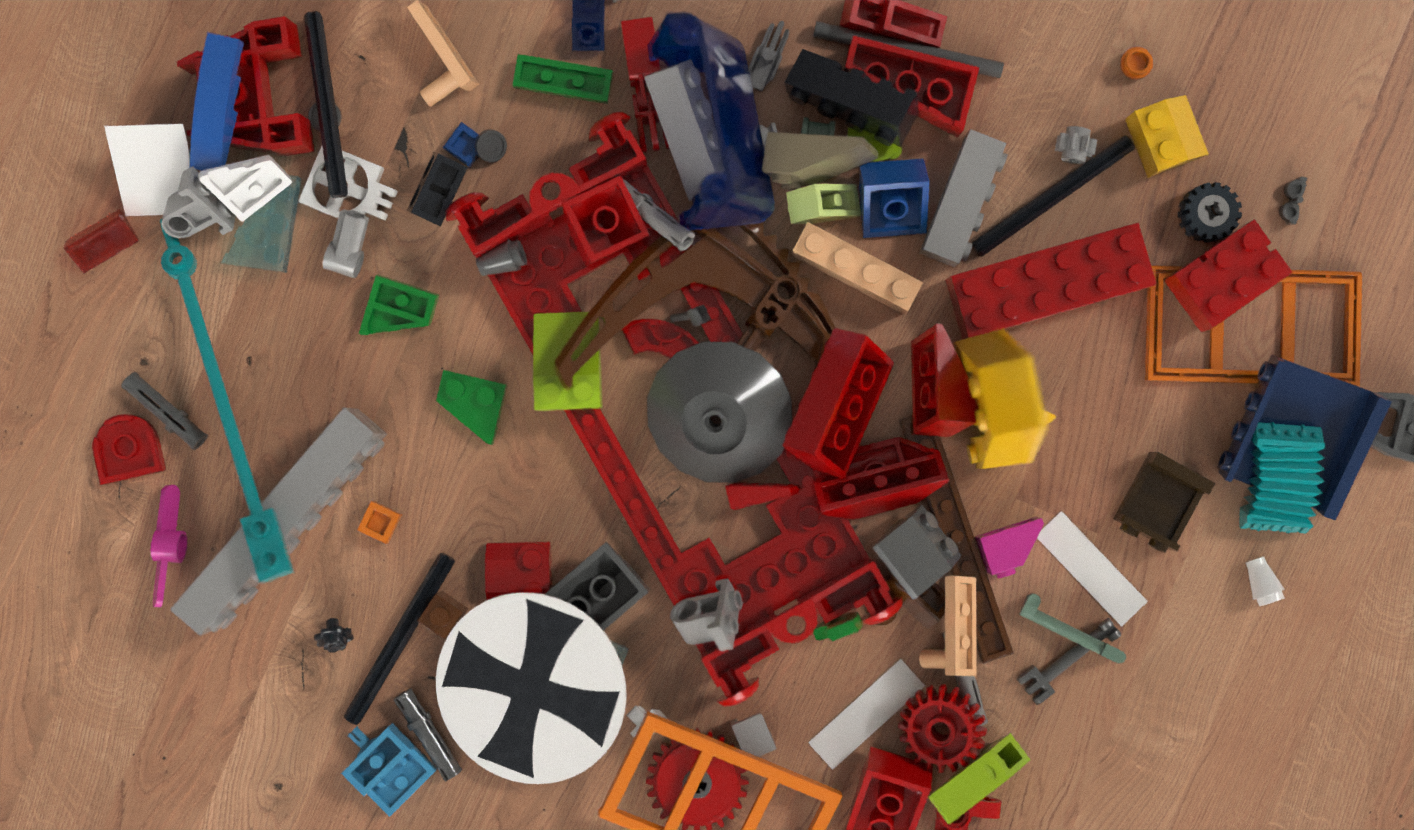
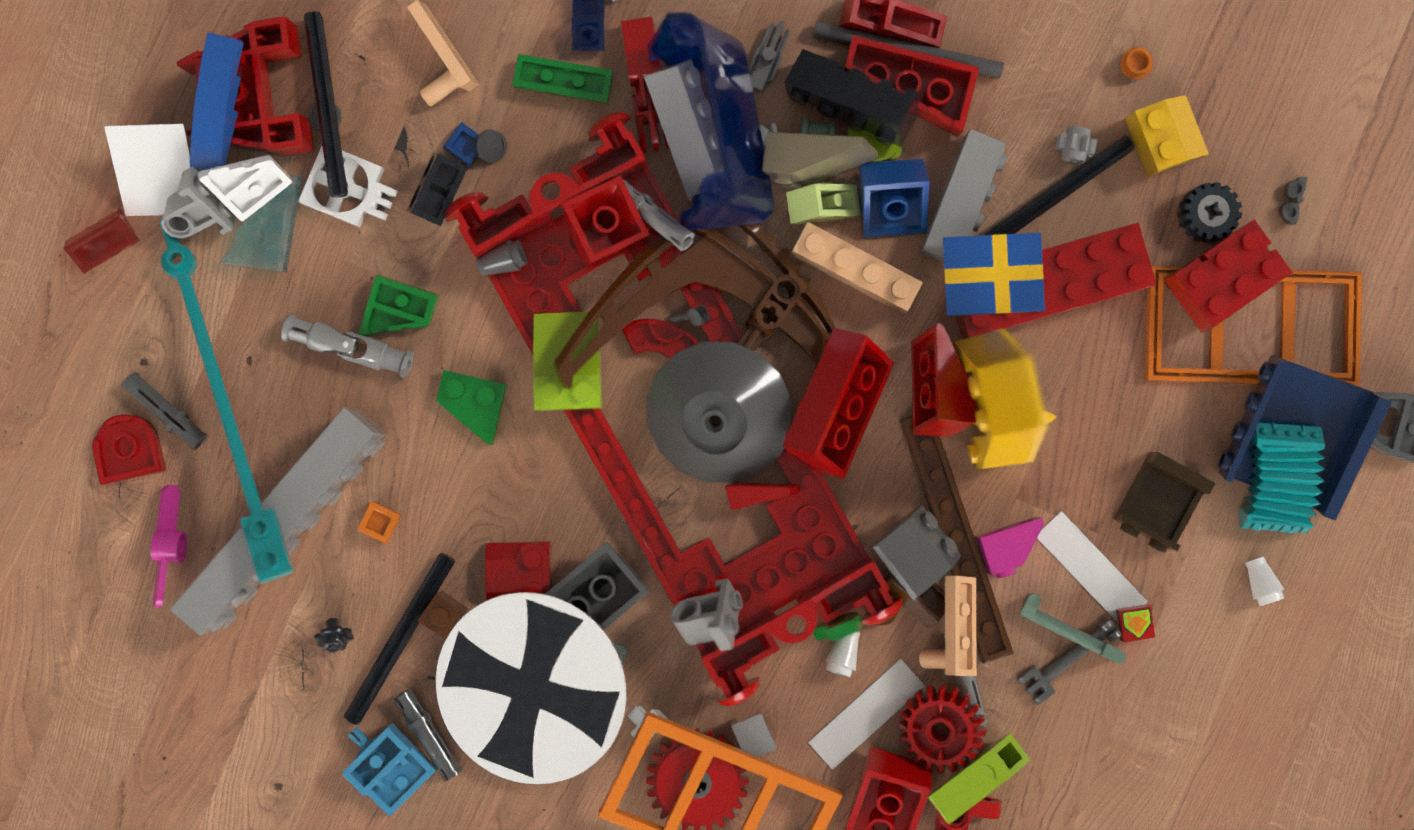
light grey piece [323,209,369,278] -> none
red wedge [813,437,949,520] -> none
none -> light grey piece [281,313,415,378]
none -> white cone [825,632,860,678]
none -> blue sticker [943,233,1045,316]
none -> tile [1116,604,1155,642]

